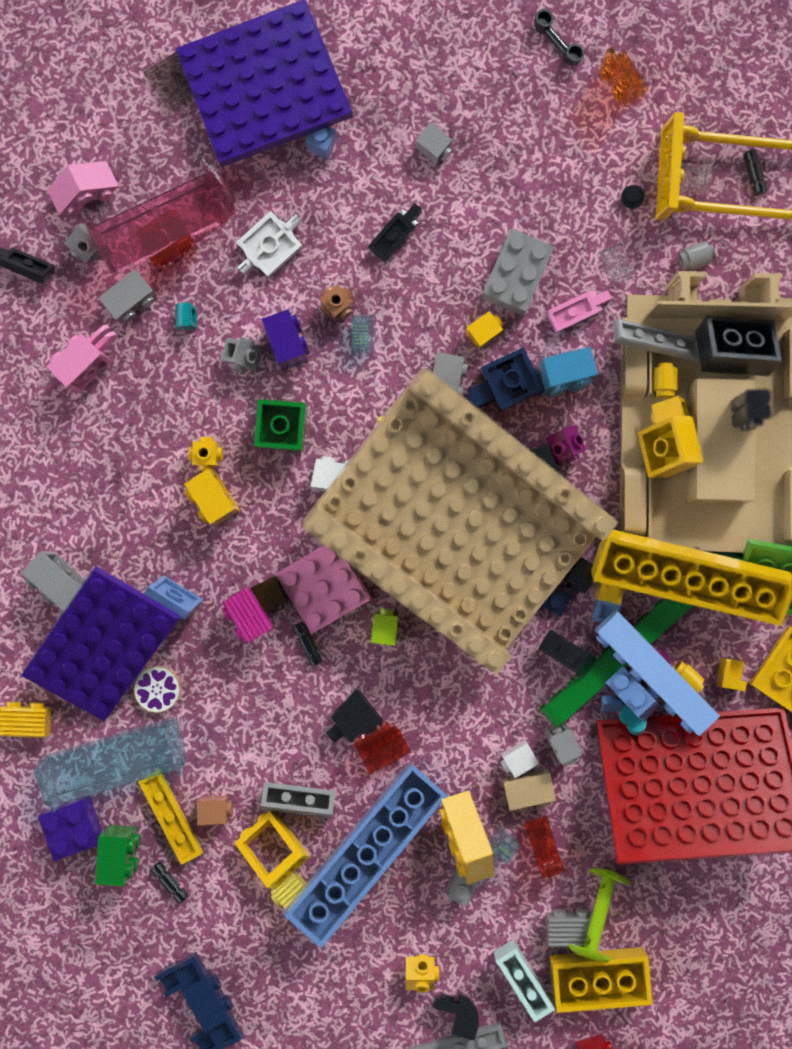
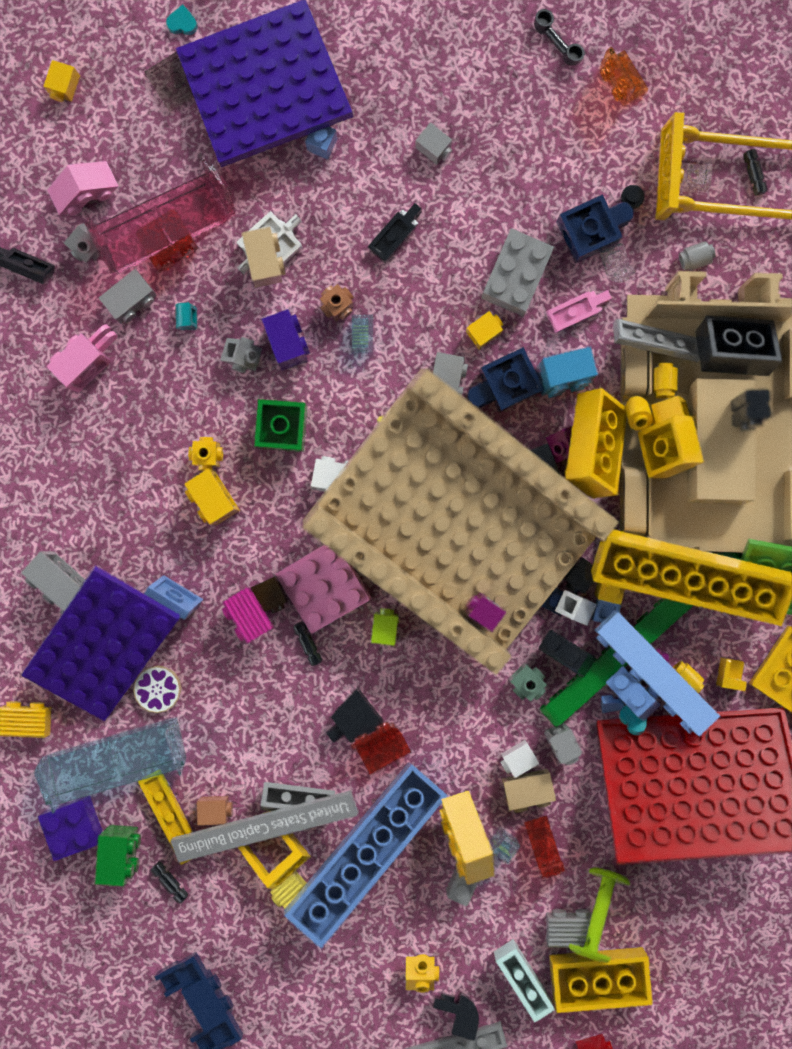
none -> yellow brick [43,60,80,102]
none -> teal tile [166,4,198,35]
none -> light grey tile [171,790,358,863]
none -> tan brick [242,227,286,288]
none -> magenta brick [466,592,507,632]
none -> sand green brick [508,663,547,702]
none -> white brick [555,590,597,625]
none -> dark blue brick [556,194,633,263]
none -> yellow brick [565,388,627,499]
none -> yellow brick [625,396,653,430]

